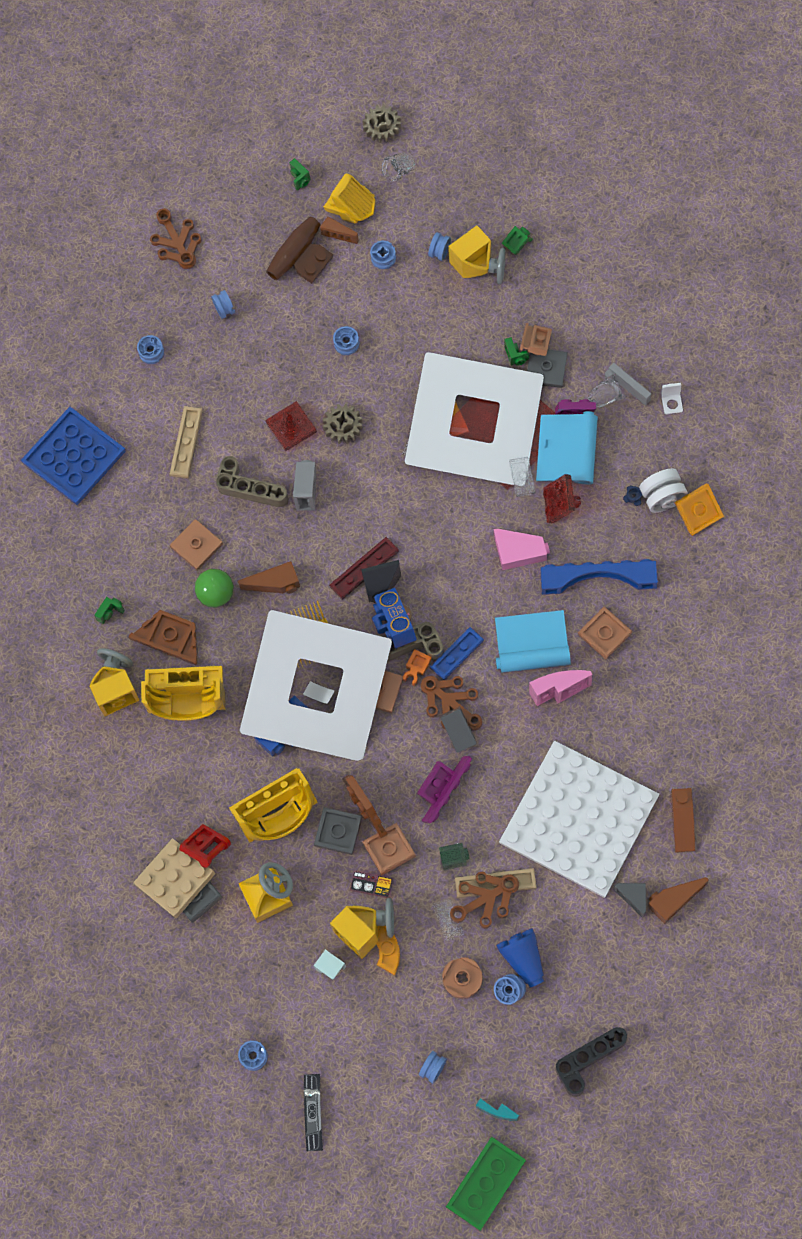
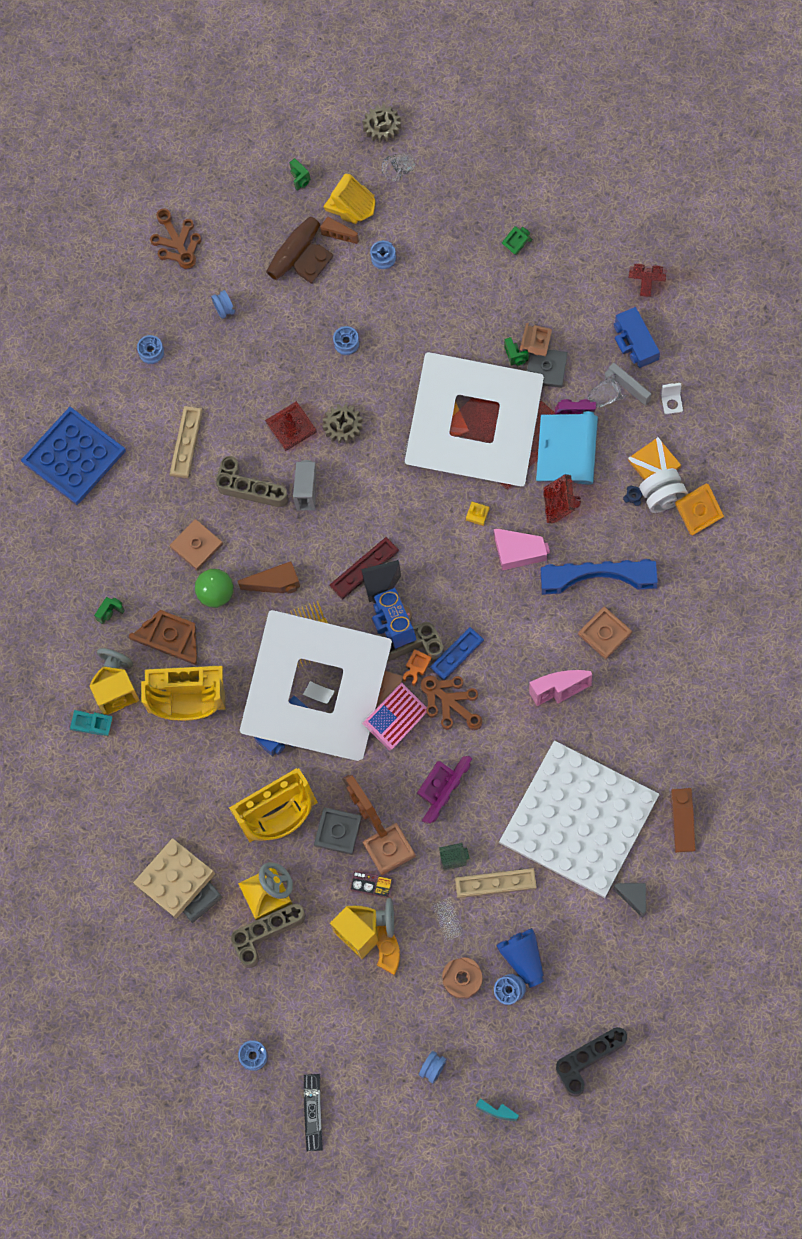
red plate [179,824,231,868] -> none
light aqua panel [314,949,346,980] -> none
medium blue wheel [428,232,451,261] -> none
dark grey hinge [440,706,477,753] -> none
green plate [446,1136,526,1231] -> none
yellow piece [448,225,506,285] -> none
dark orange plant [450,871,519,929] -> none
medium azure door [495,610,571,673] -> none
clear plate [509,457,536,497] -> none
dark orange slope [648,877,709,924] -> none
none -> teal slope [70,710,113,736]
none -> dark tan beam [231,904,306,968]
none -> slope [362,682,427,751]
none -> yellow tile [466,502,490,526]
none -> blue piece [614,307,660,368]
none -> light orange tile [628,437,681,480]
none -> clear red plate [629,264,667,297]

